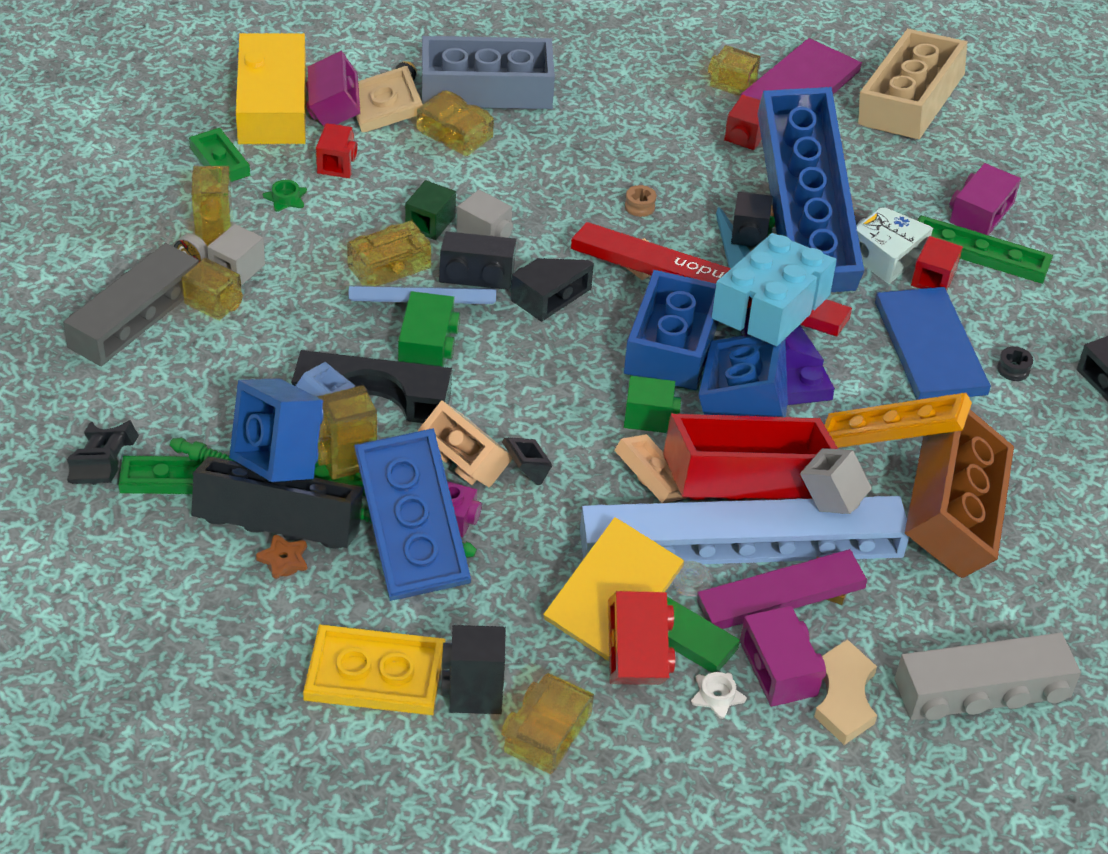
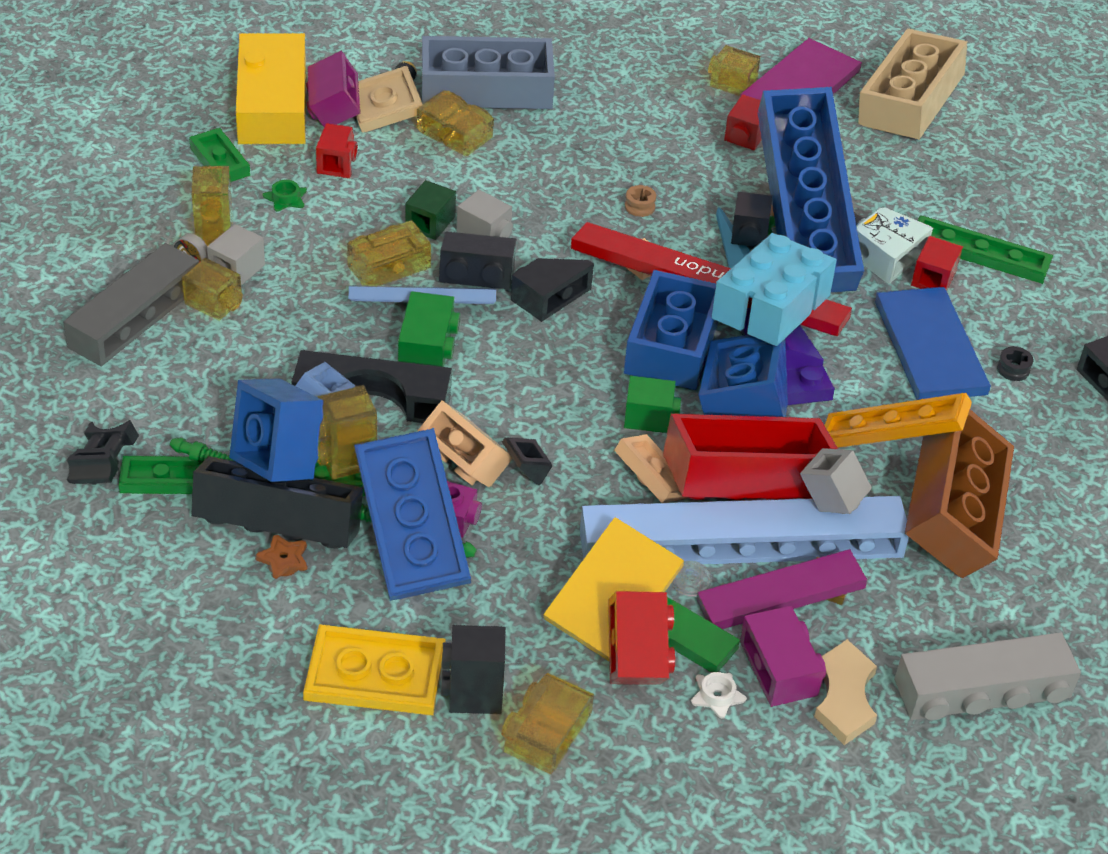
magenta brick [949,163,1021,235] -> none

